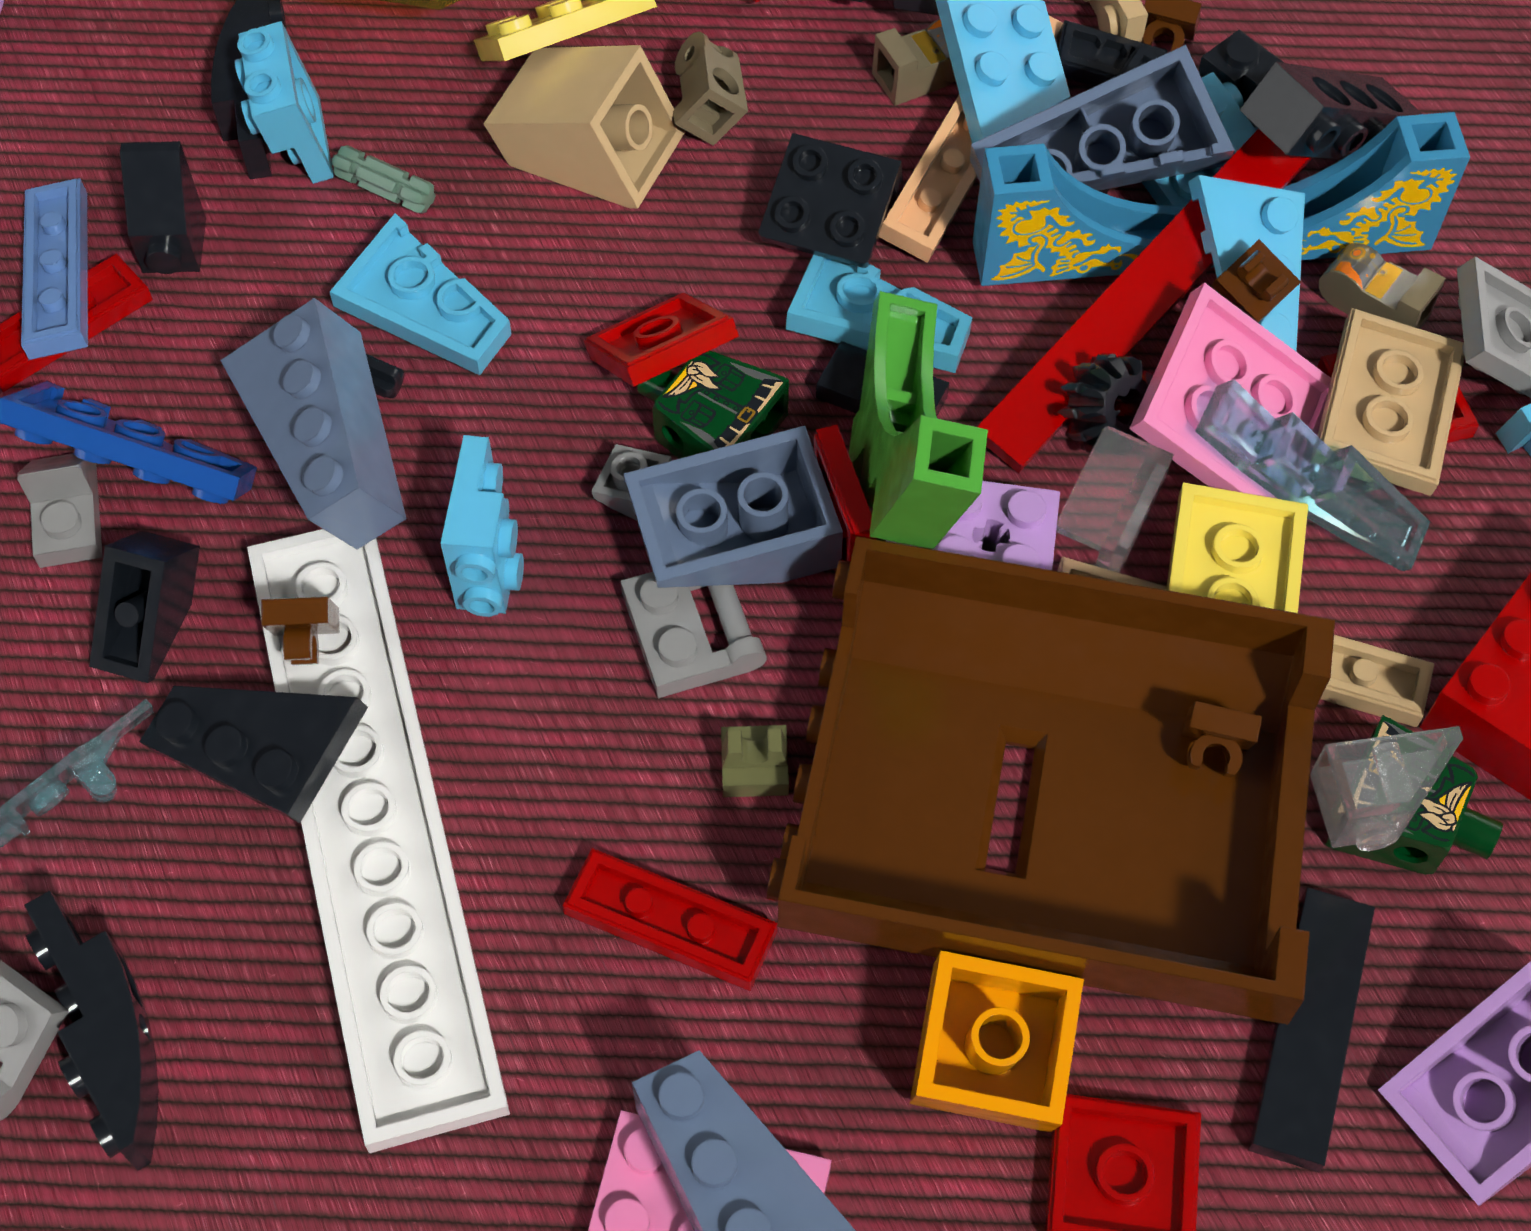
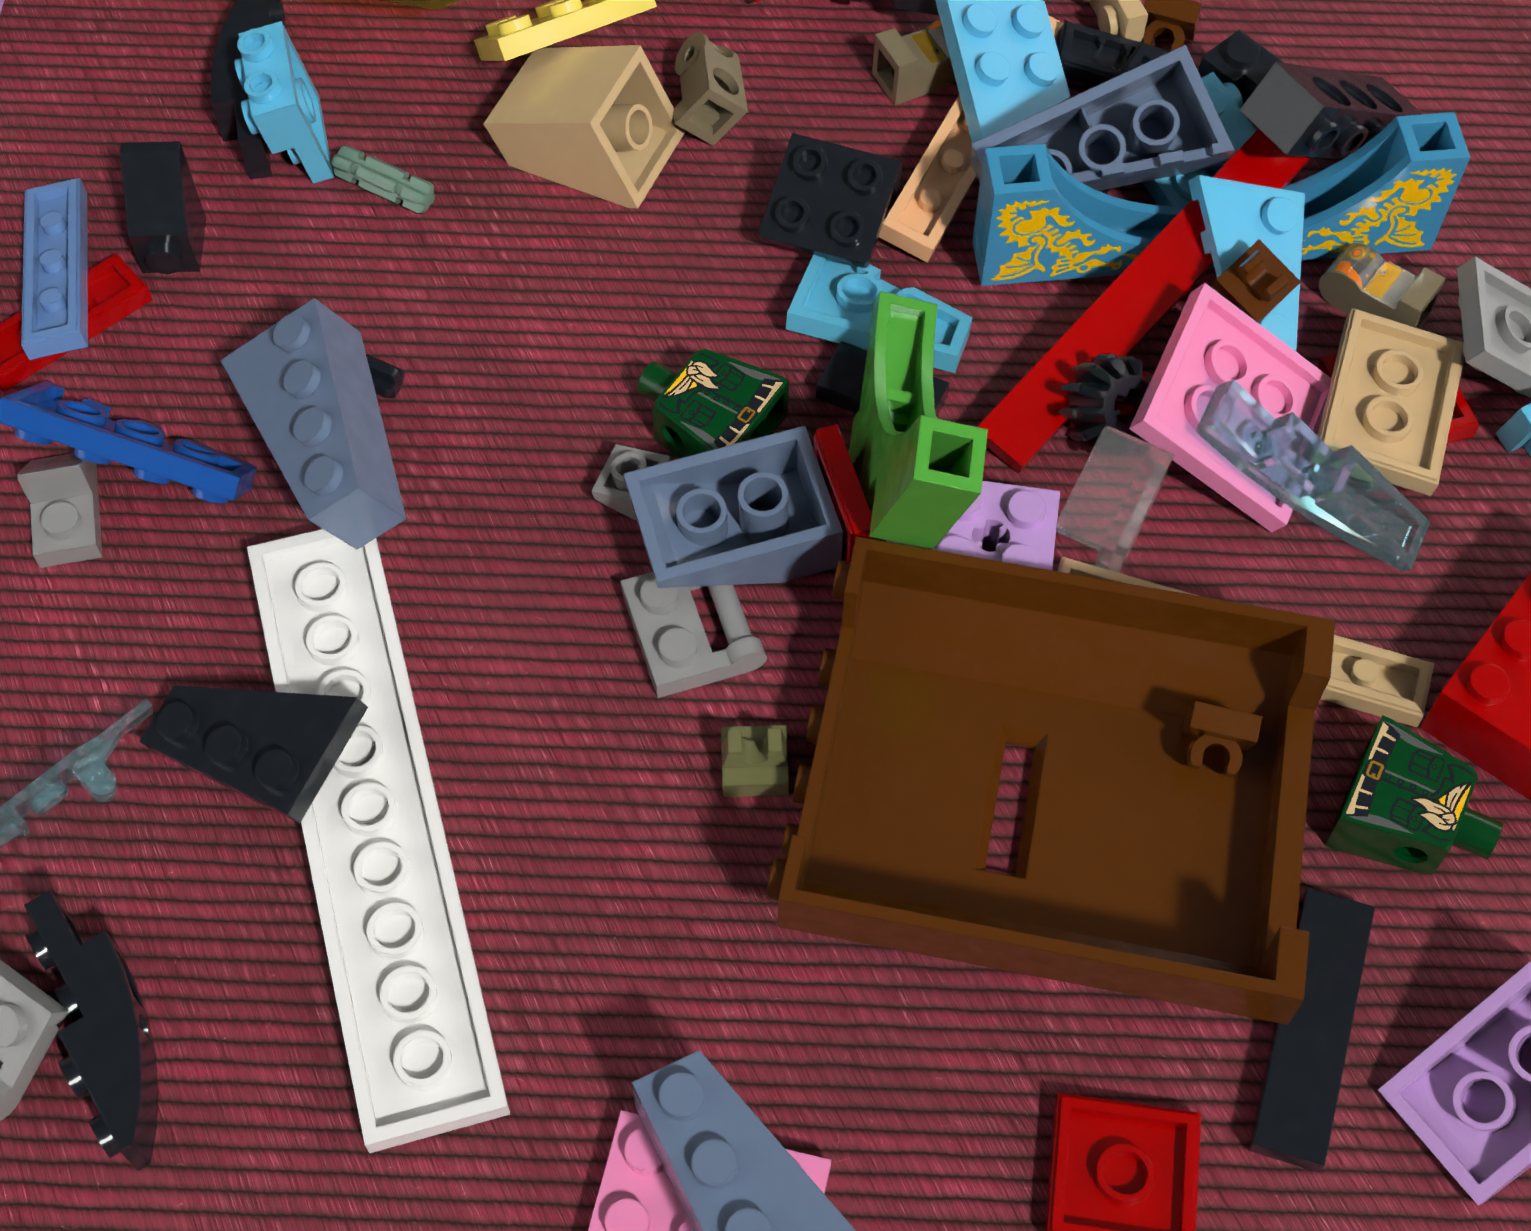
black slope [89,530,200,683] -> none
reddish brown tile [261,597,340,665] -> none
medium azure wing [330,213,512,375] -> none
medium azure plate [440,435,524,617] -> none
red tile [562,848,778,991] -> none
red tile [584,293,739,387] -> none
light orange brick [909,951,1084,1132] -> none
light yellow plate [1166,482,1308,613] -> none
clear slope [1310,726,1463,851] -> none

